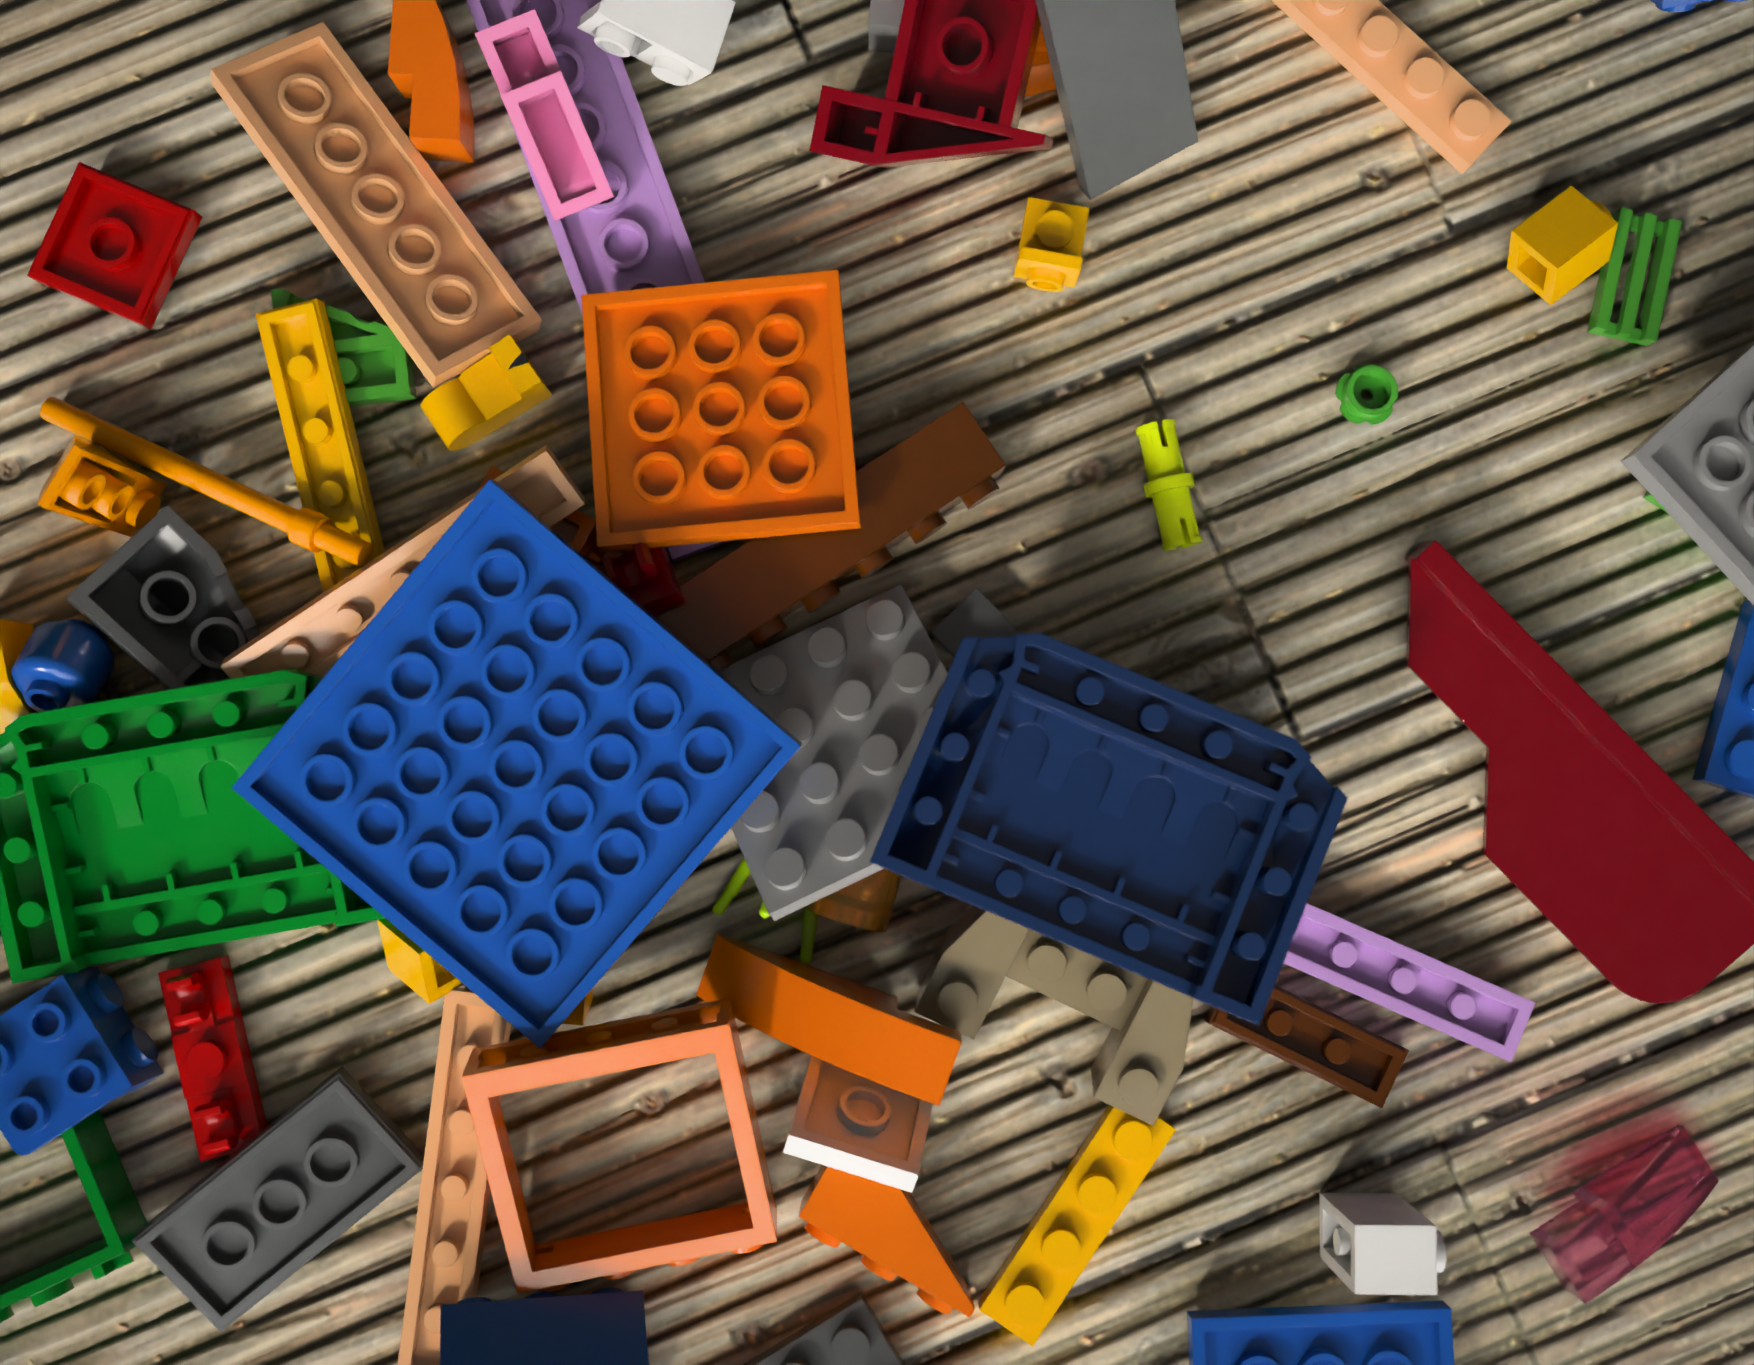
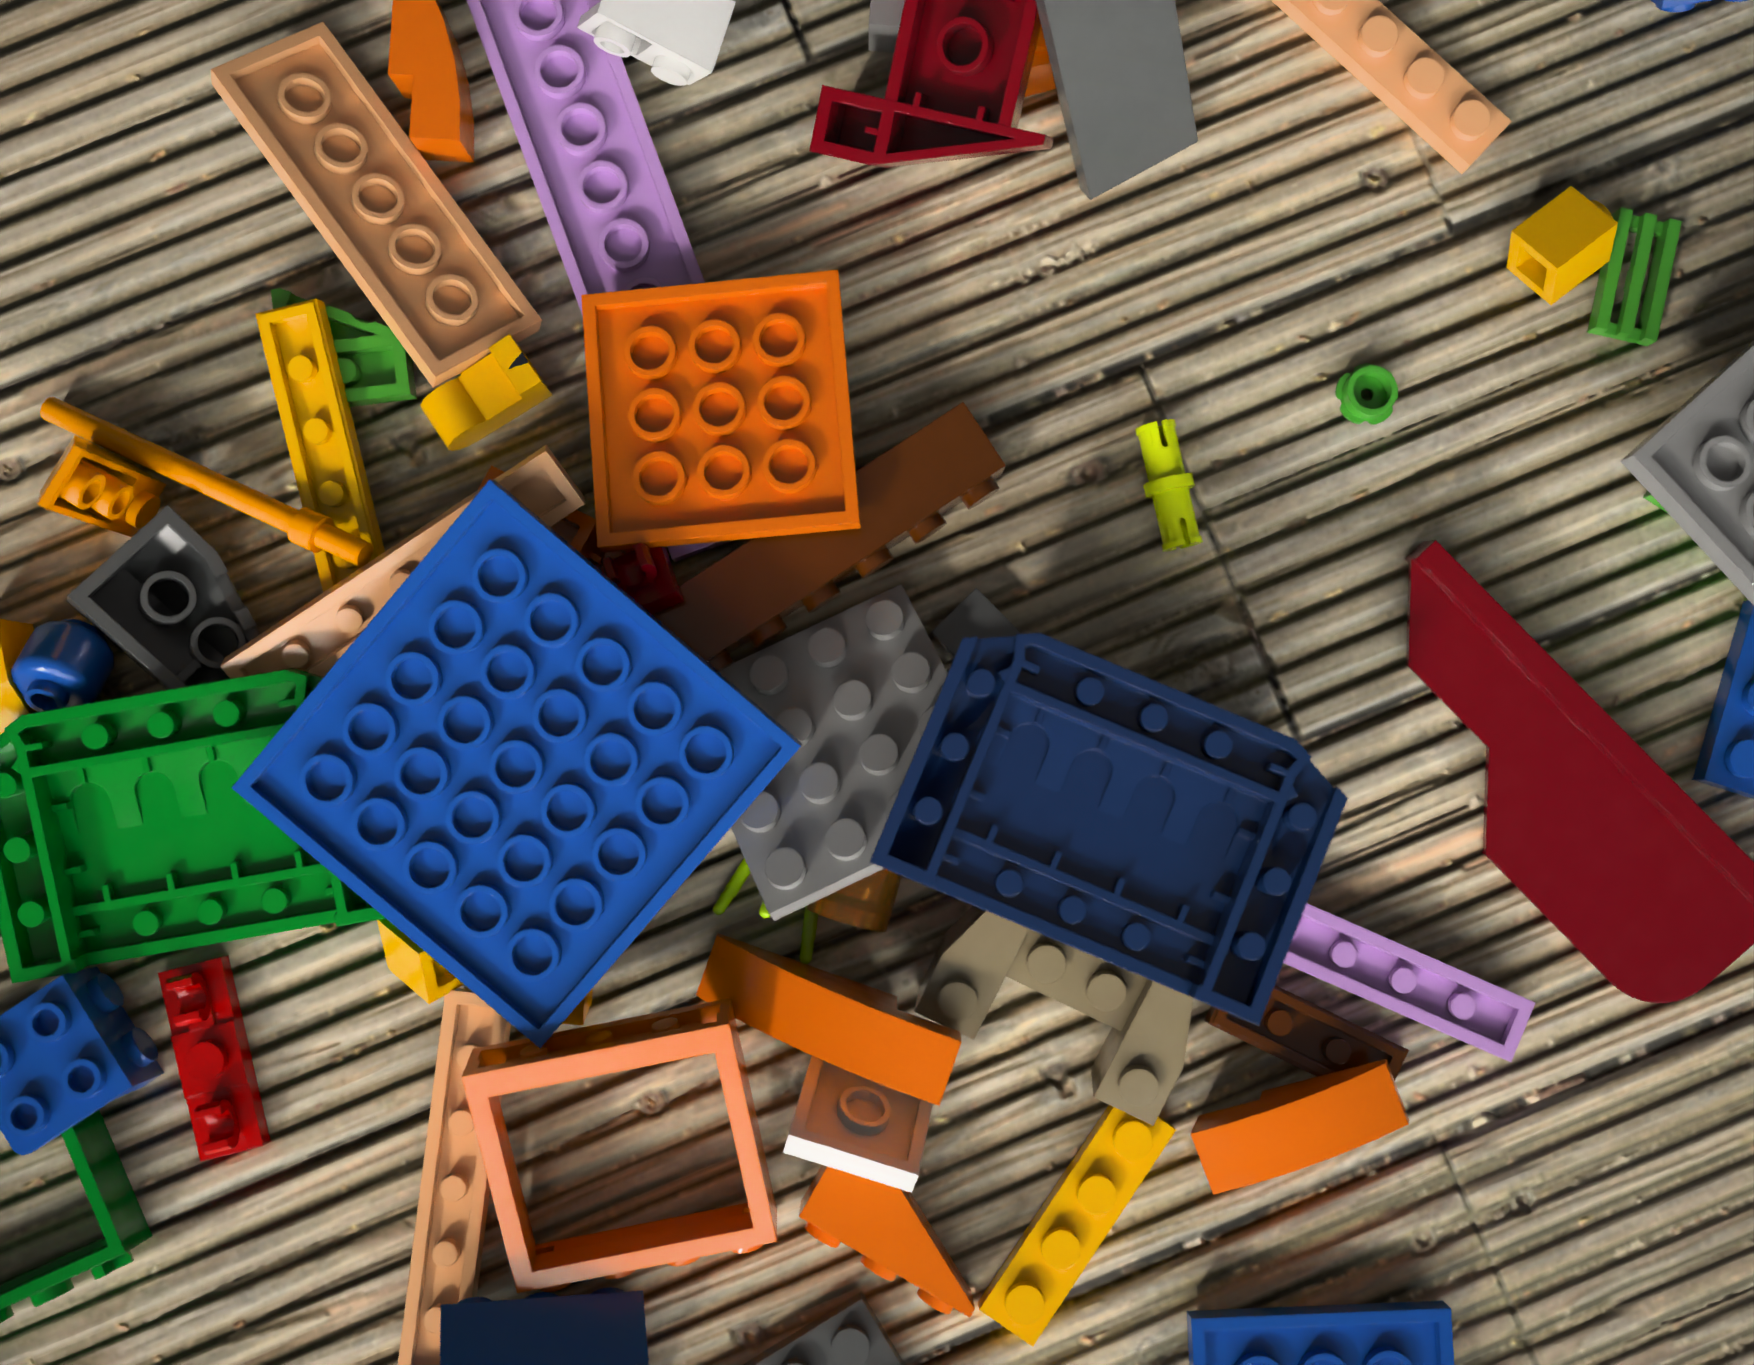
red plate [27,162,202,330] -> none
dark grey tile [132,1066,424,1332] -> none
bright pink slope [475,9,614,221] -> none
yellow bracket [1013,197,1090,292] -> none
white brick [1319,1193,1446,1295] -> none
clear pink slope [1529,1124,1719,1304] -> none
none -> orange slope [1191,1059,1409,1195]

